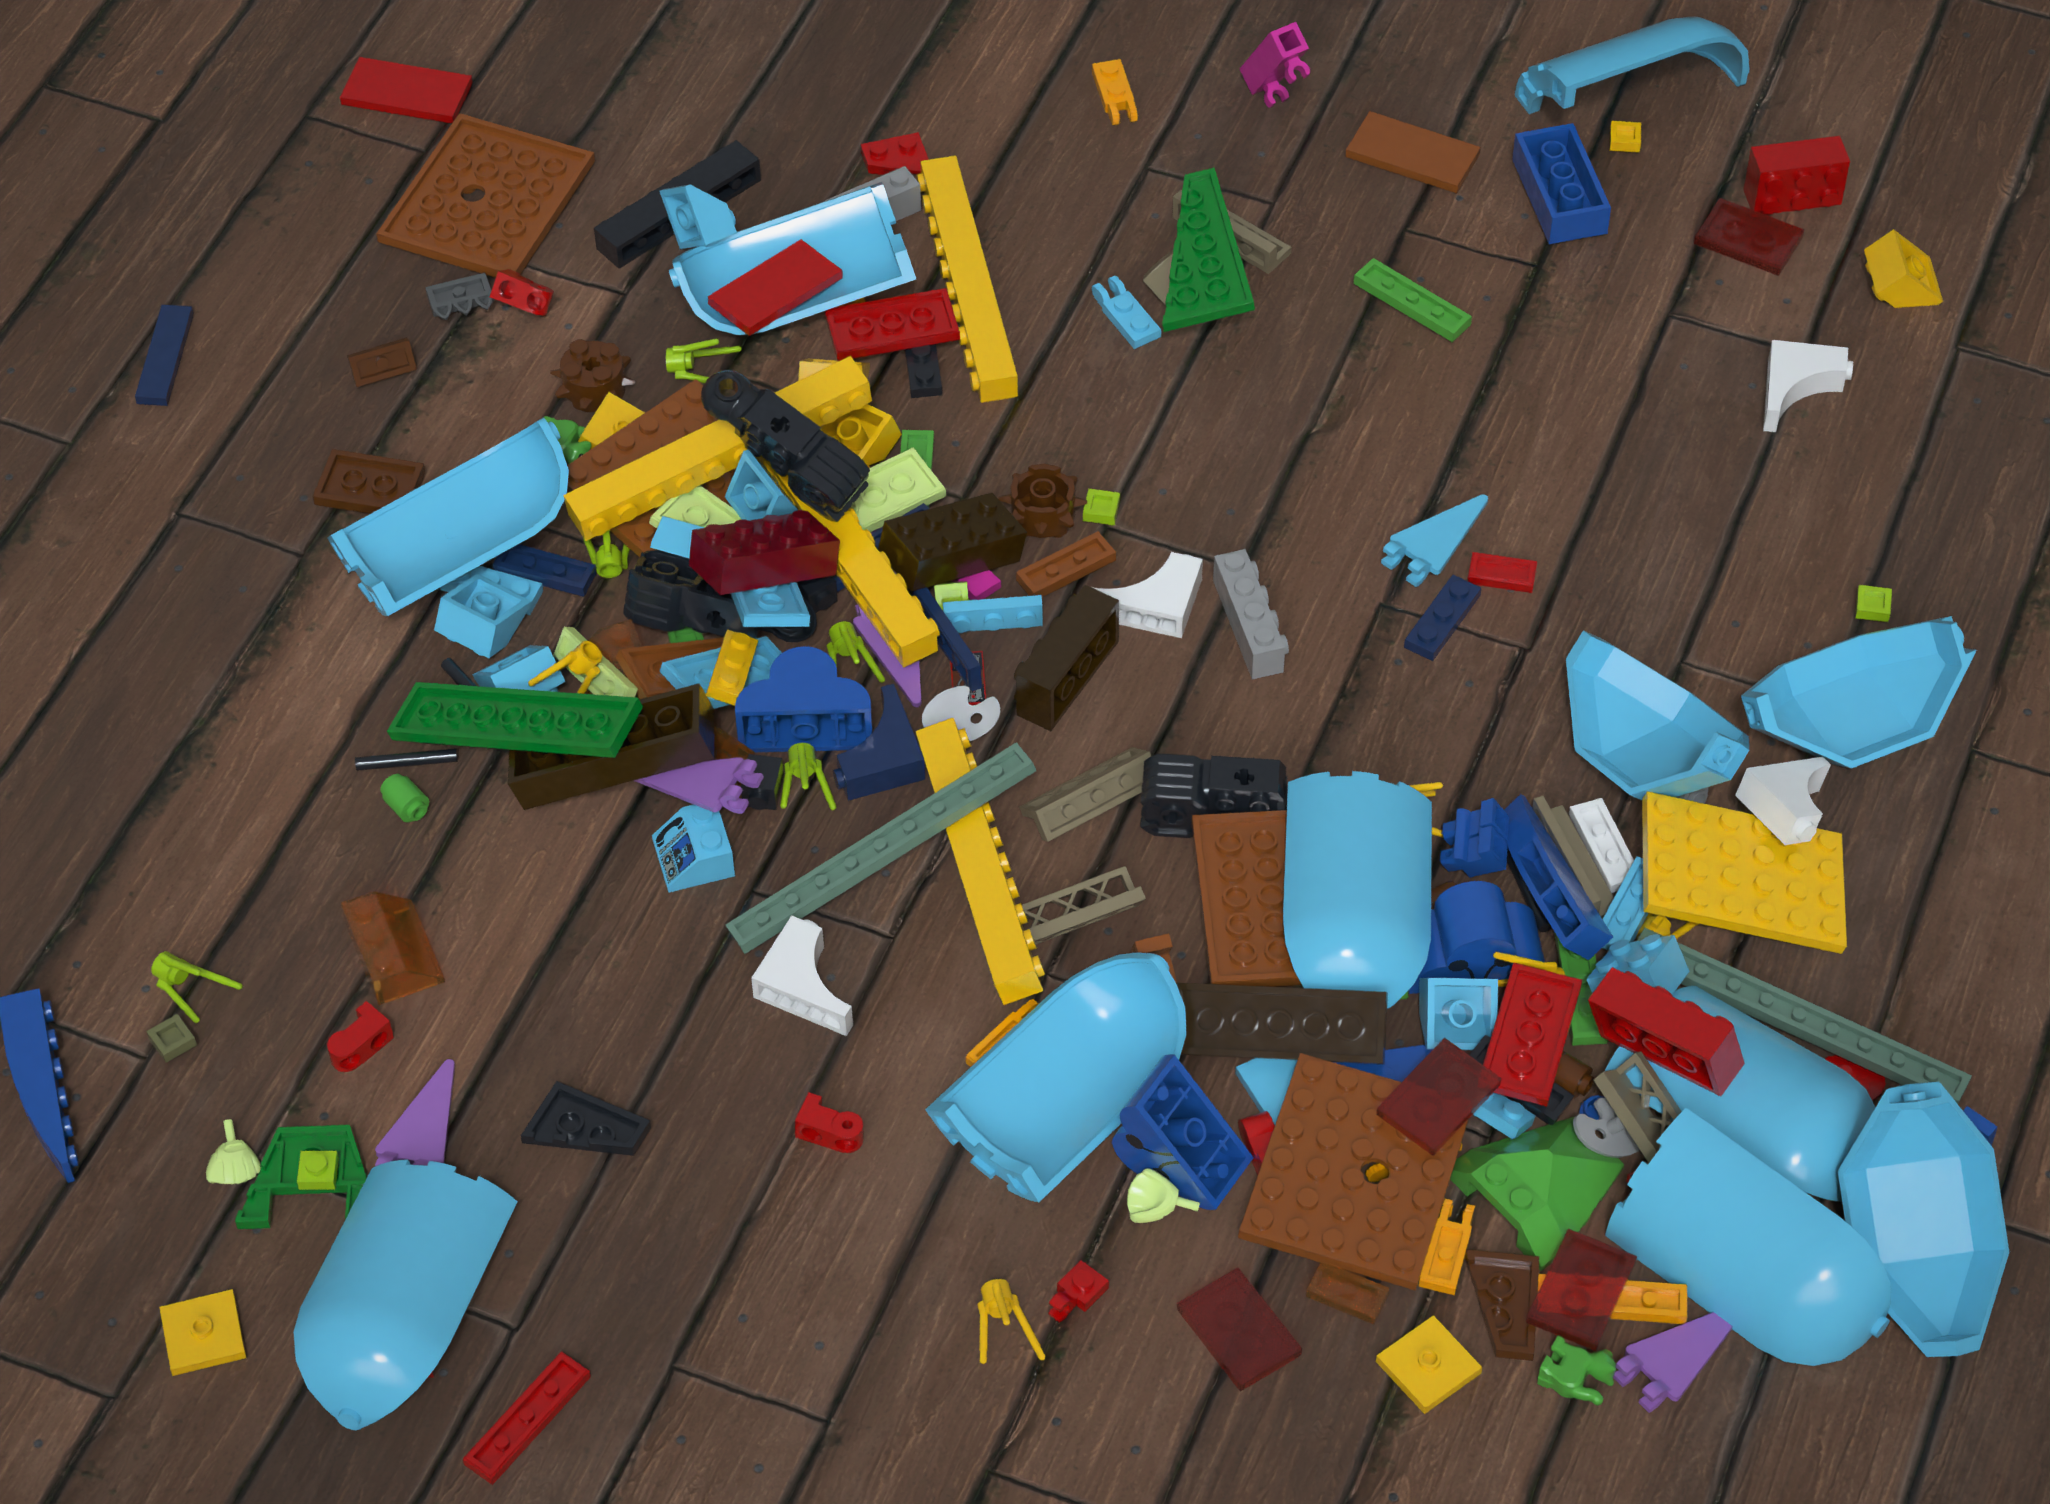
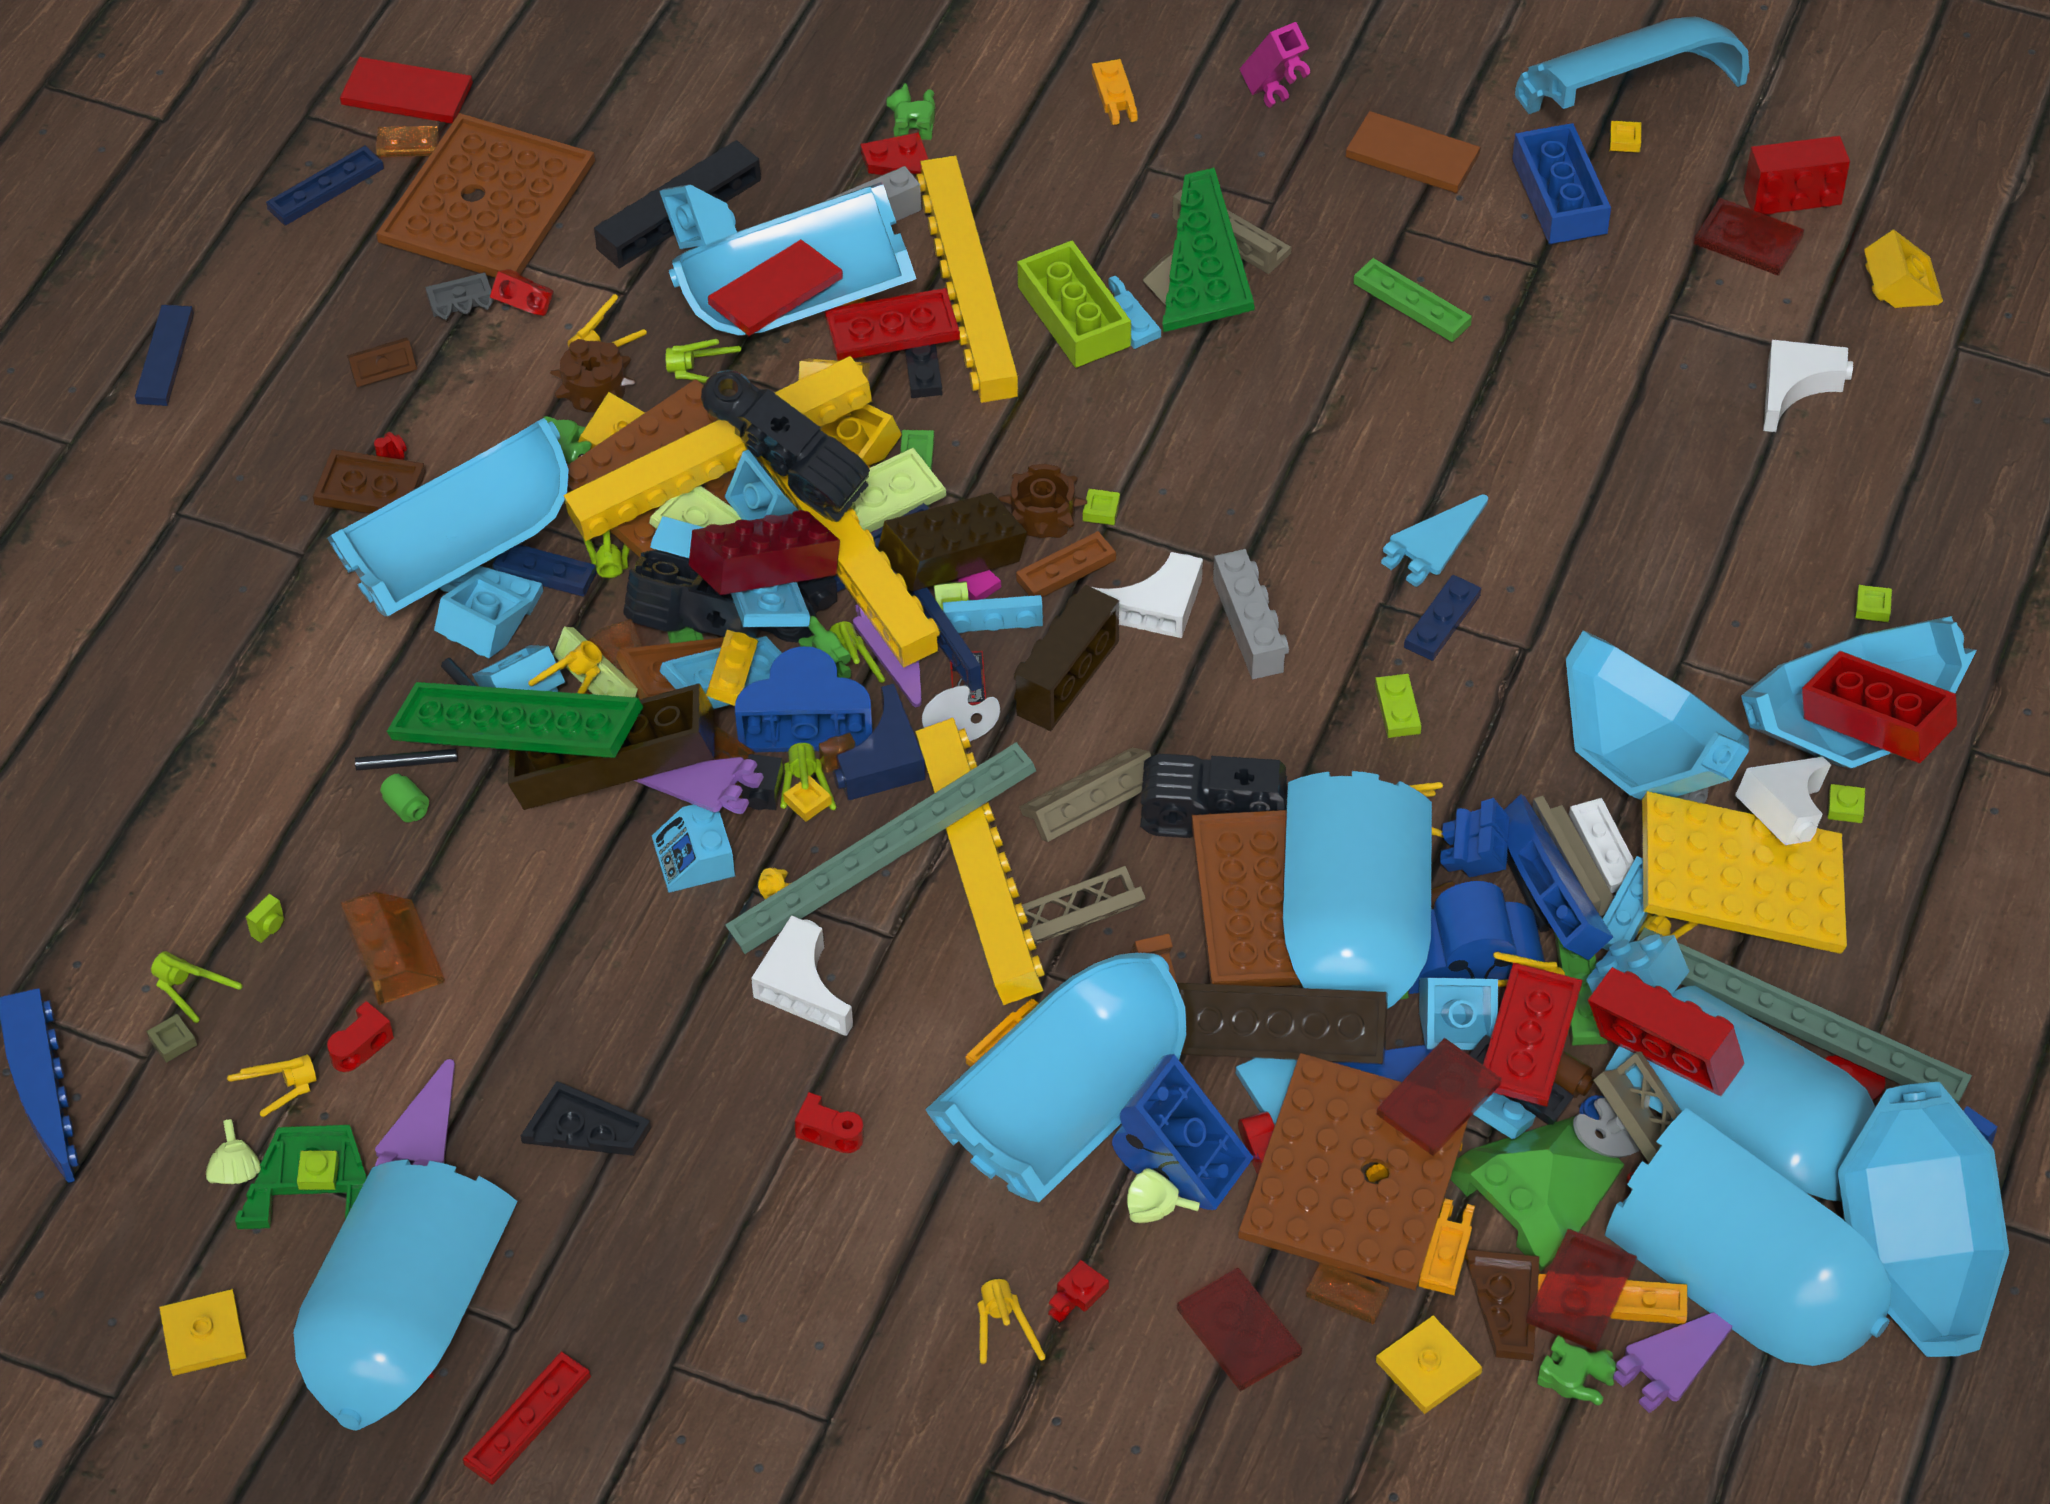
red tile [1468,552,1537,593] -> none
none -> yellow plant [227,1054,317,1117]
none -> lime plate [246,894,285,943]
none -> dark blue tile [266,145,384,226]
none -> red plate [374,432,407,460]
none -> clear orange plate [376,126,439,157]
none -> yellow plant [567,294,647,347]
none -> yellow plate [758,868,791,899]
none -> yellow plate [783,775,832,822]
none -> bright green animal [799,616,851,678]
none -> clear orange plate [819,733,855,774]
none -> bright green animal [886,83,935,140]
none -> lime brick [1017,240,1131,368]
none -> lime plate [1375,674,1421,738]
none -> red brick [1802,651,1957,763]
none -> lime plate [1828,784,1865,823]

